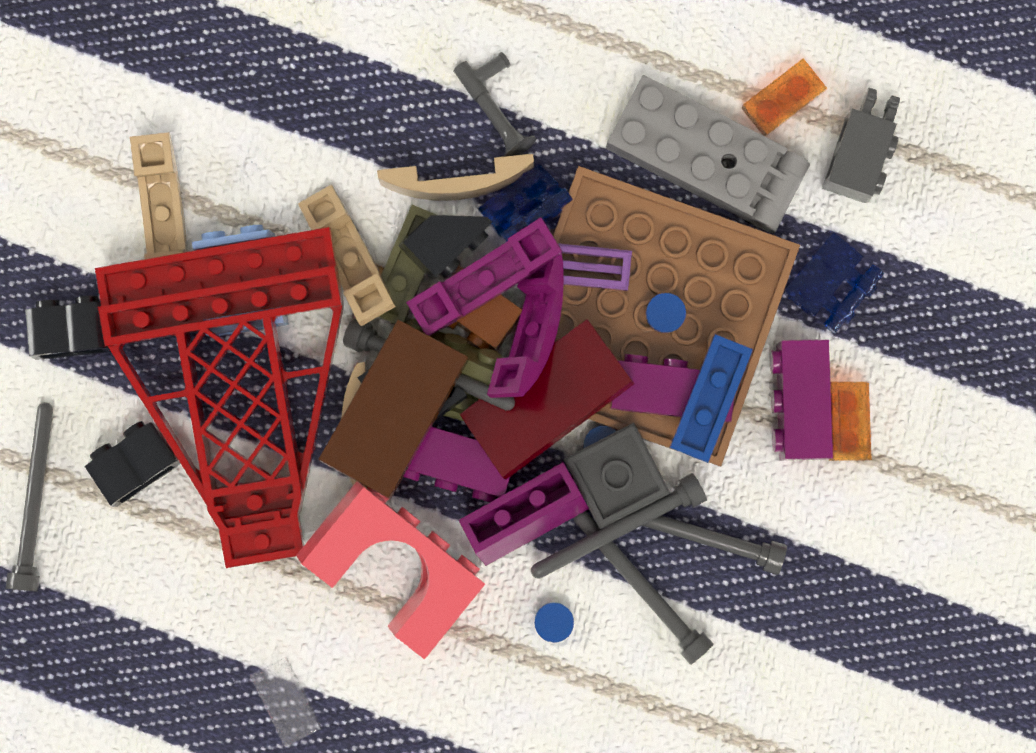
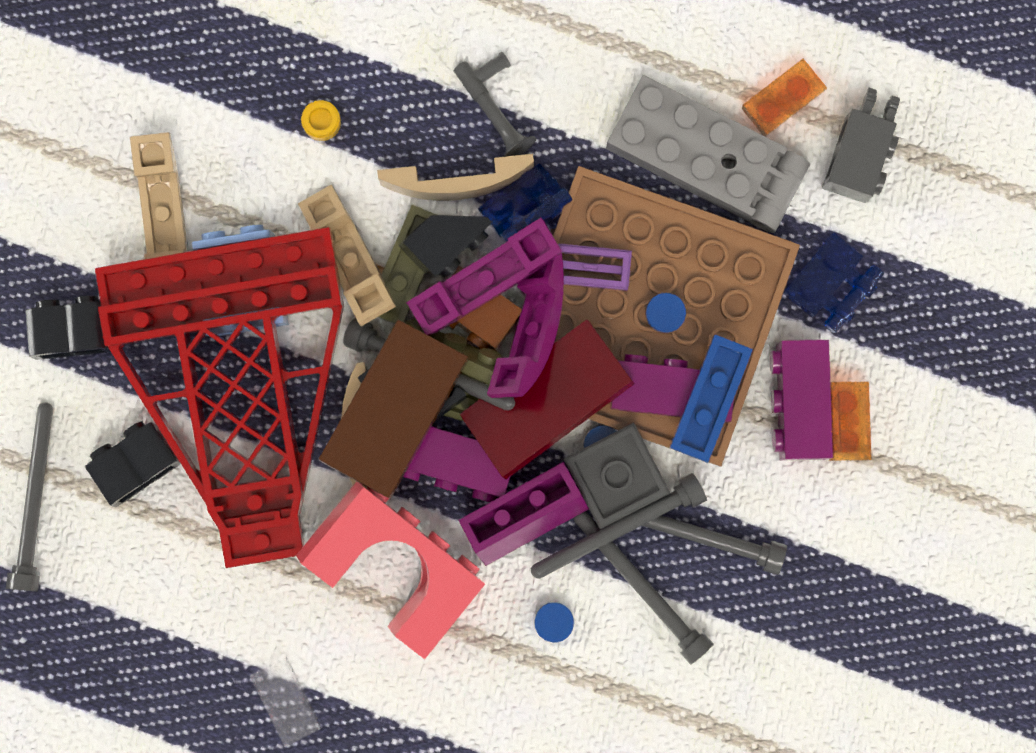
none -> yellow tile [301,100,341,141]

